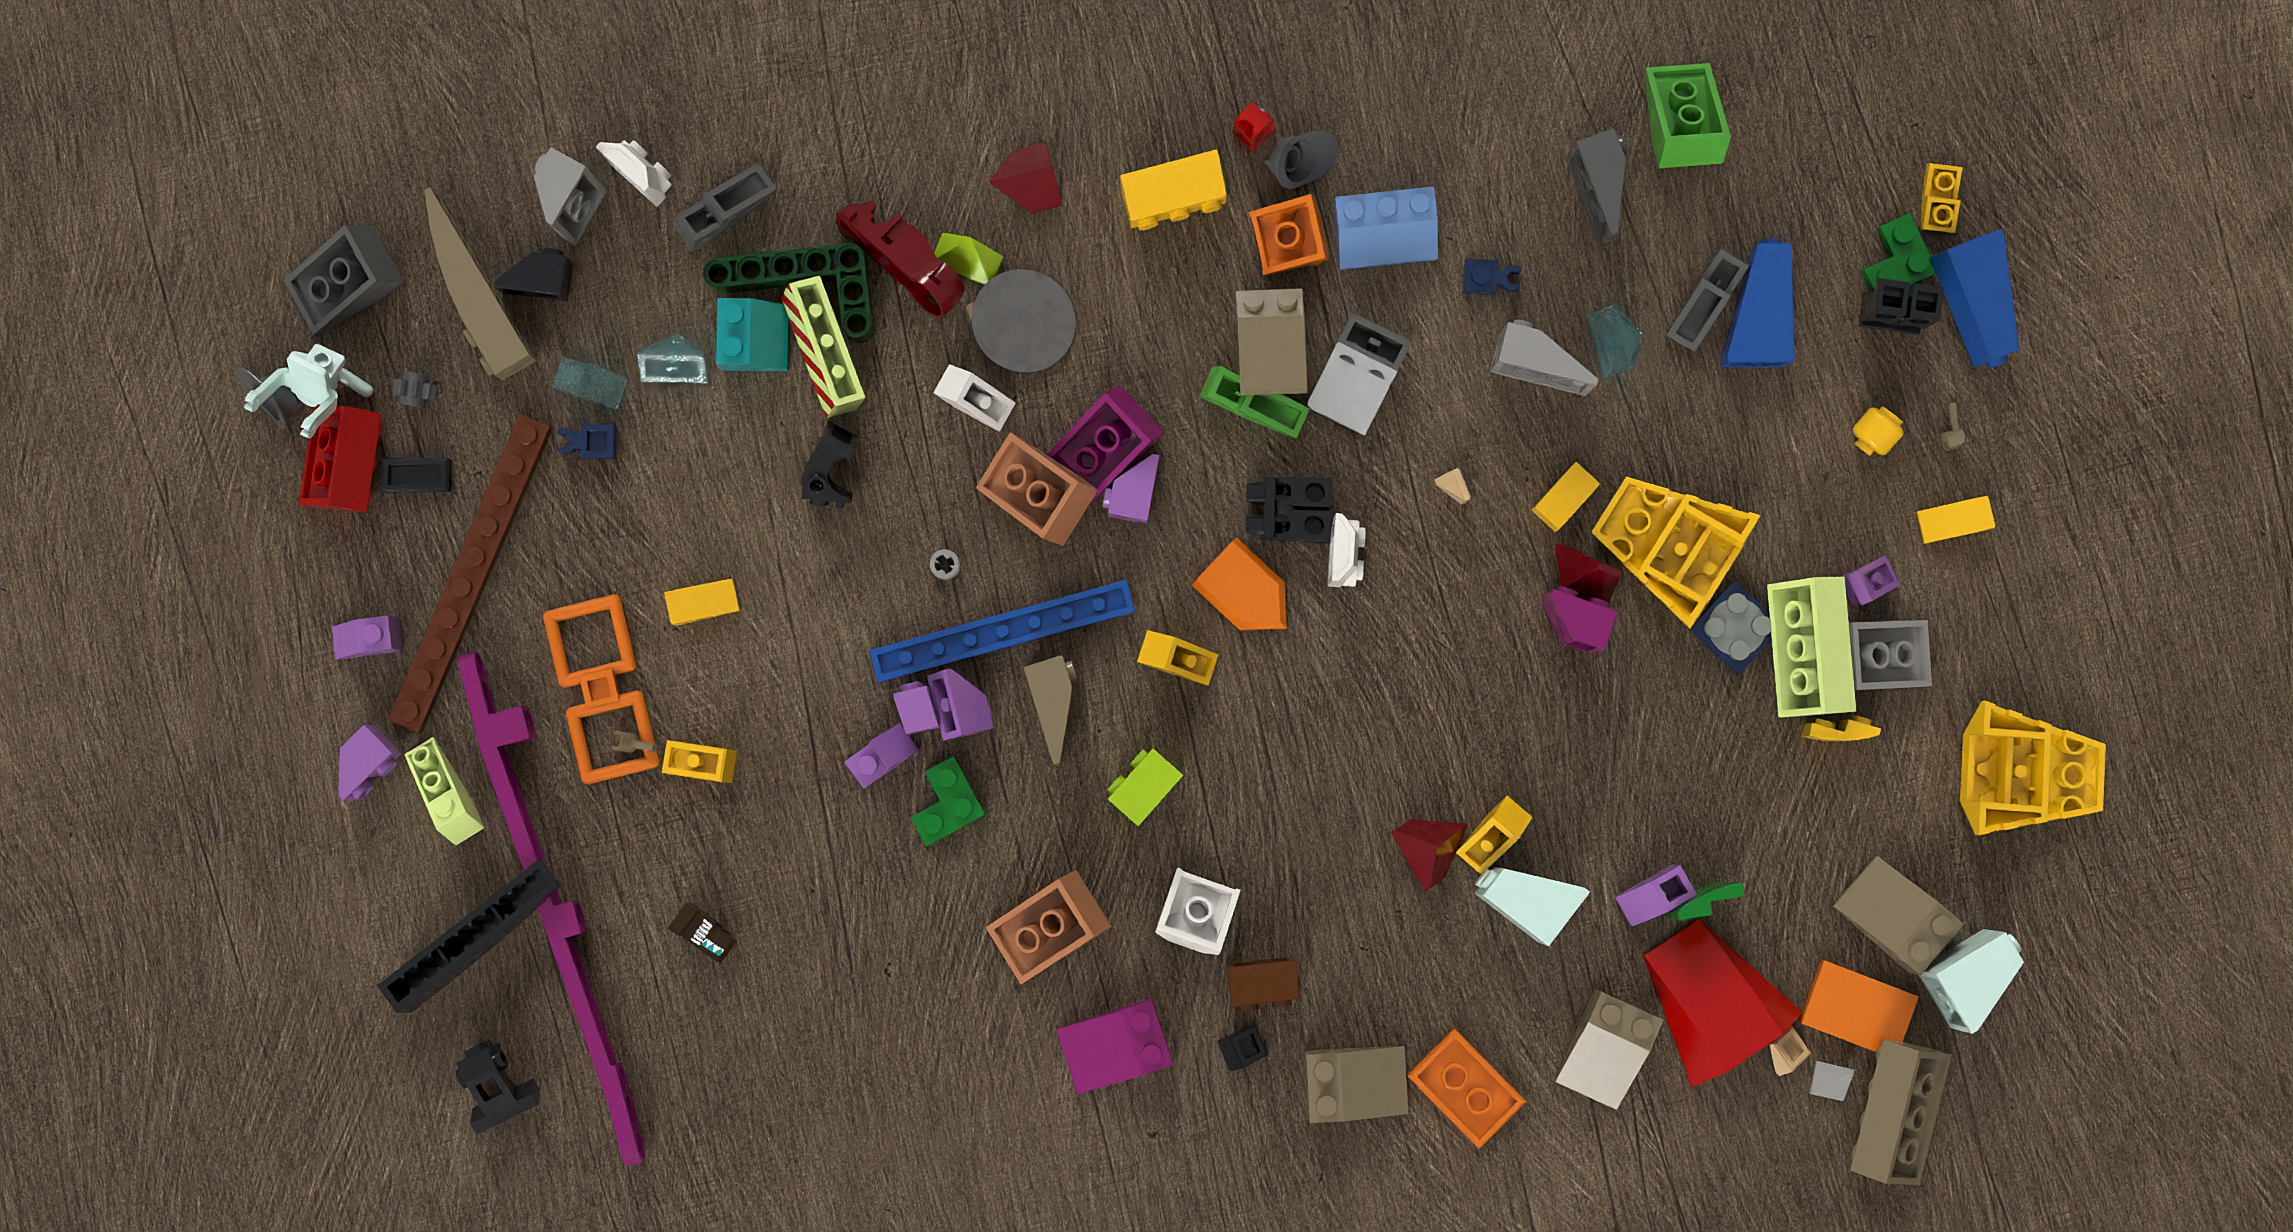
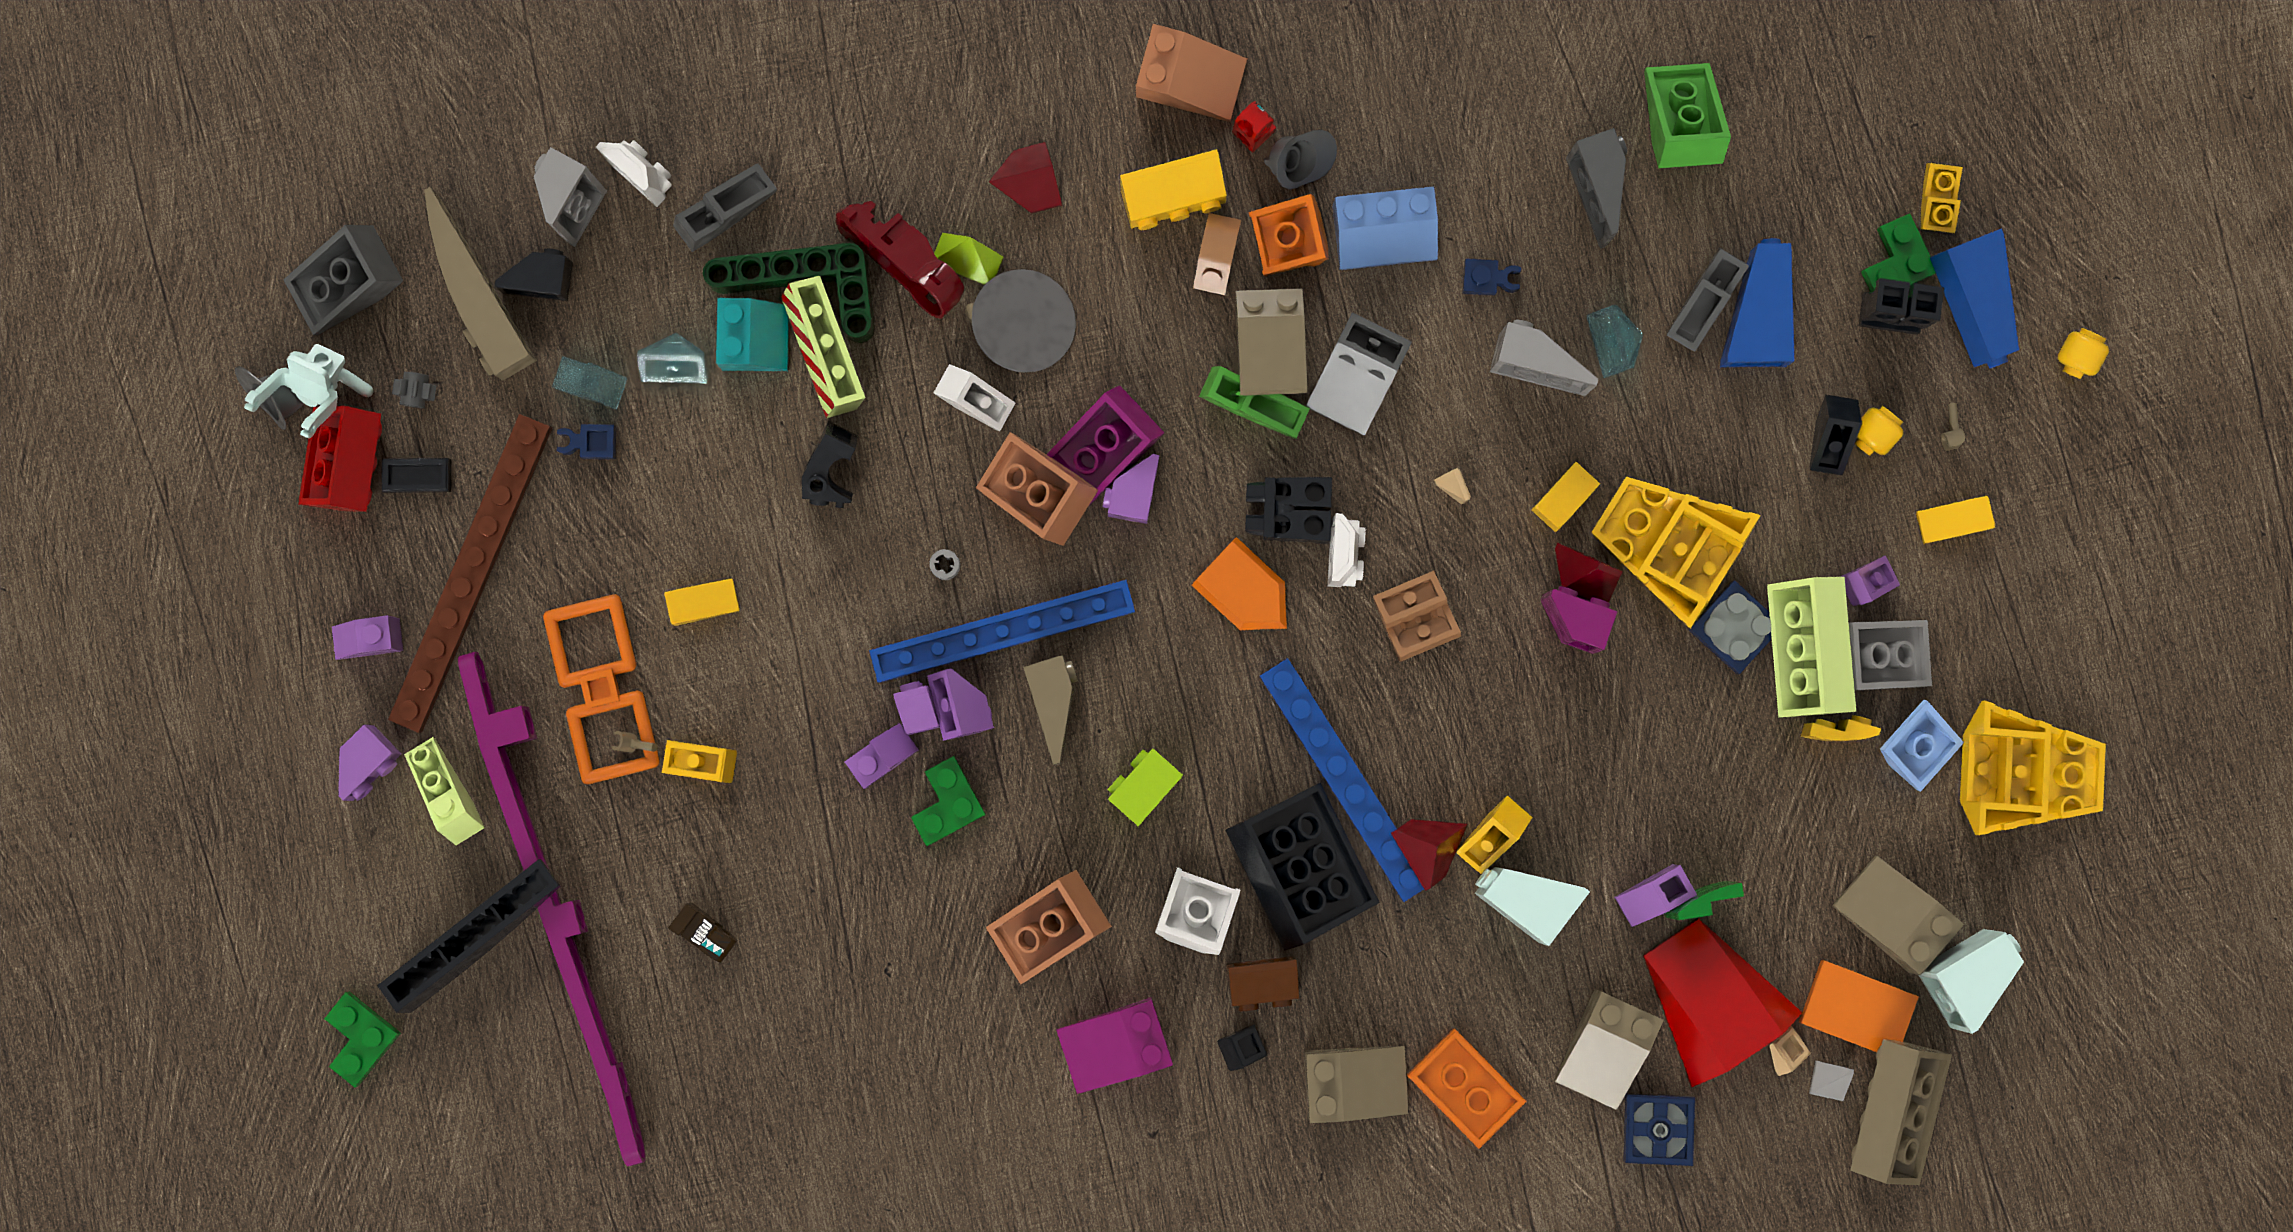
black tile [455,1040,540,1135] -> none
yellow slope [1137,630,1219,686] -> none
none -> green plate [324,991,401,1088]
none -> nougat slope [1136,24,1247,122]
none -> medium nougat brick [1193,213,1241,295]
none -> black slope [1225,783,1380,951]
none -> blue plate [1259,658,1424,902]
none -> medium nougat slope [1373,571,1461,662]
none -> dark blue piece [1623,1093,1695,1166]
none -> black slope [1809,394,1862,476]
none -> light blue slope [1880,700,1964,792]
none -> yellow head [2057,328,2109,380]

